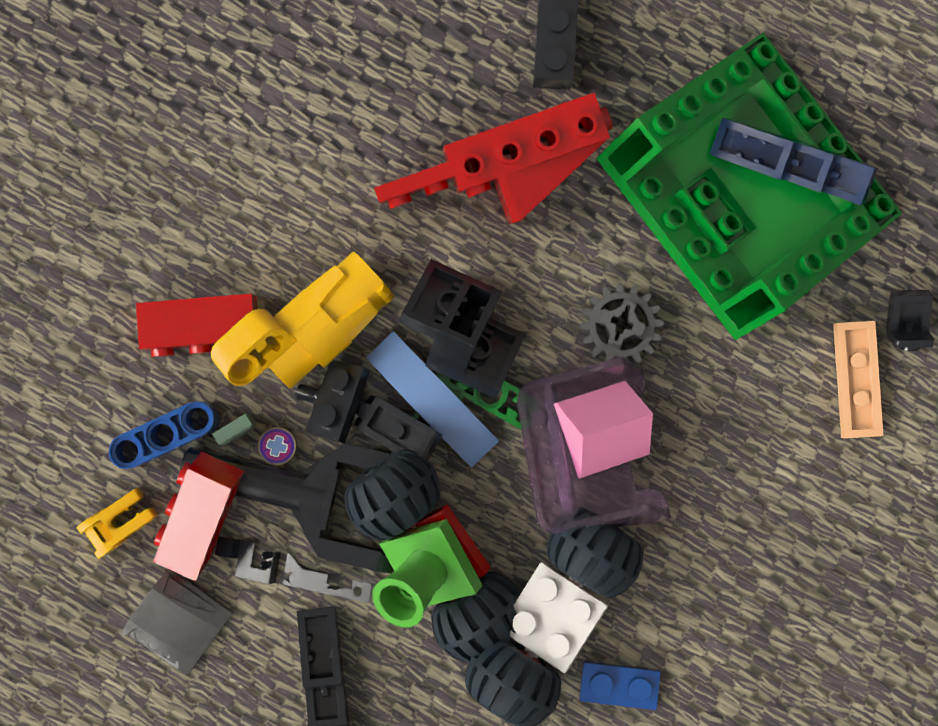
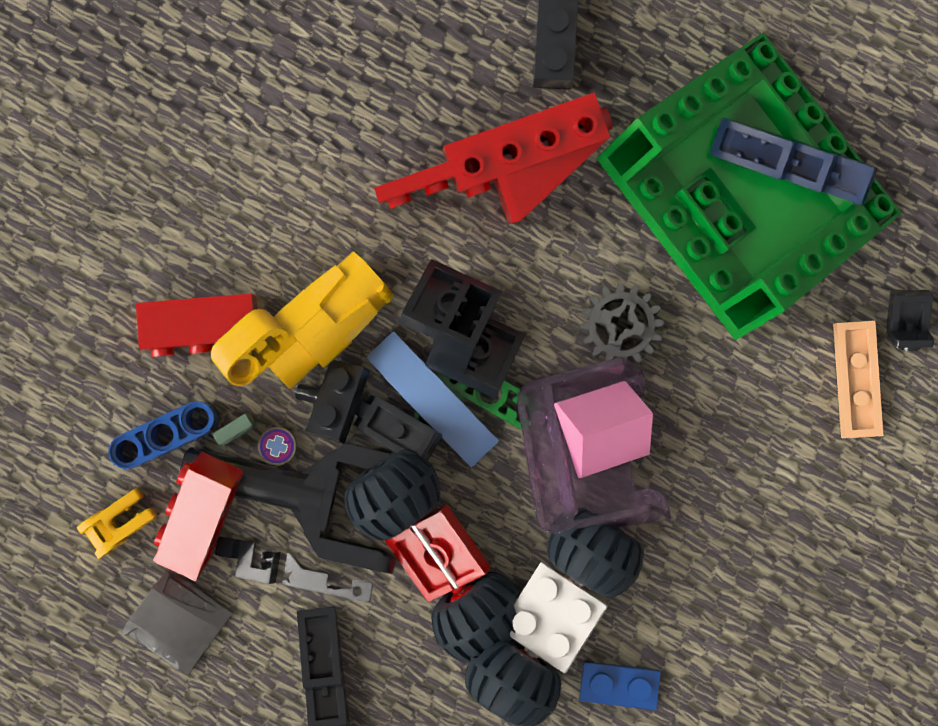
bright green plant [373,519,483,627] -> none

